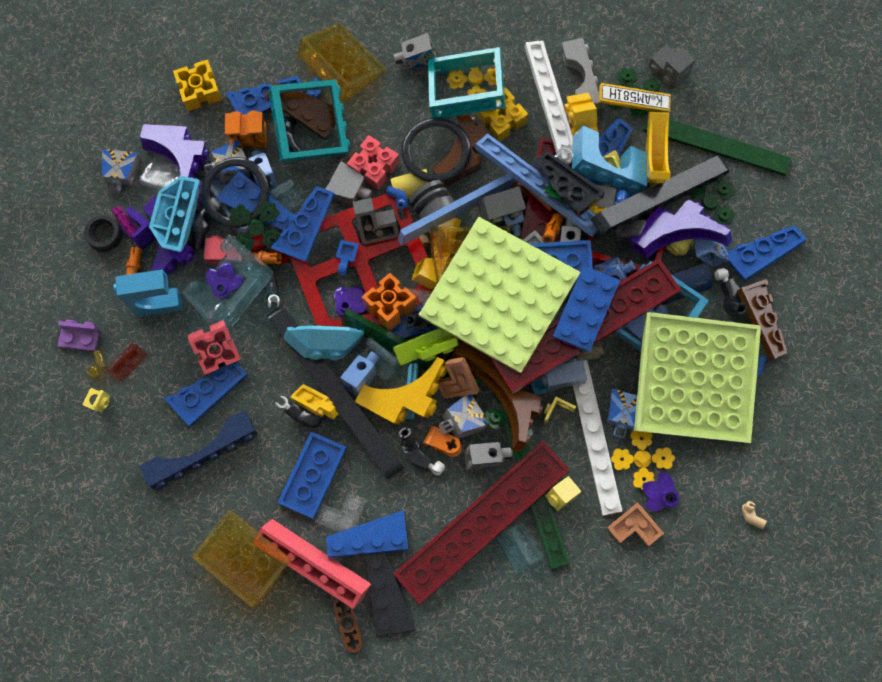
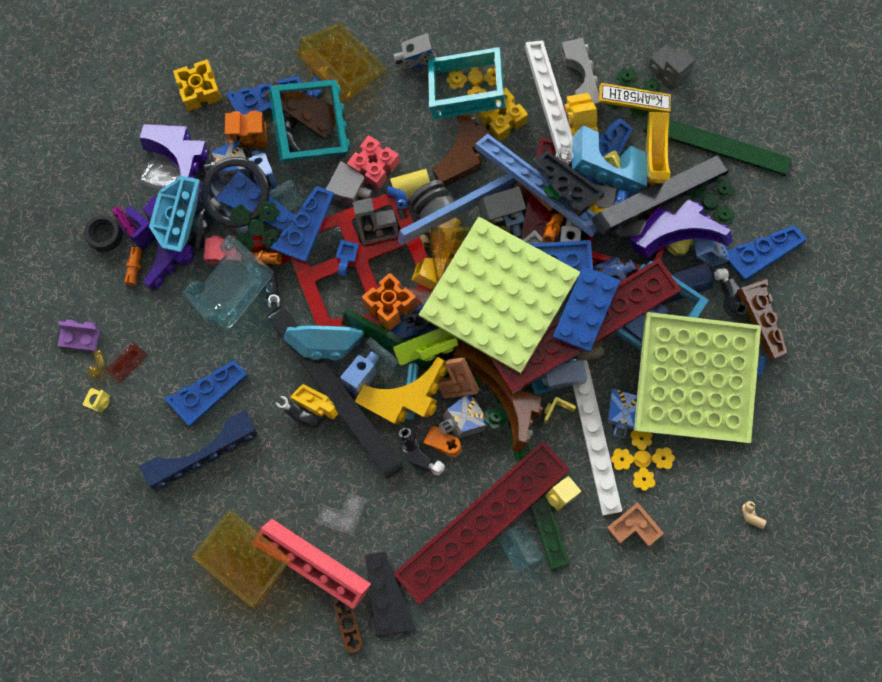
torso [102,149,141,194] -> none
dark azure arch [113,269,182,317] -> none
coral brick [188,320,240,375] -> none
dark purple plate [206,262,243,299] -> none
blue plate [277,432,347,520] -> none
blue wing [326,510,408,558] -> none
dark purple plate [334,286,366,317] -> none
black wedge [401,118,471,182] -> none
light grey torso [464,442,512,471] -> none
dark purple plate [642,472,679,511] -> none

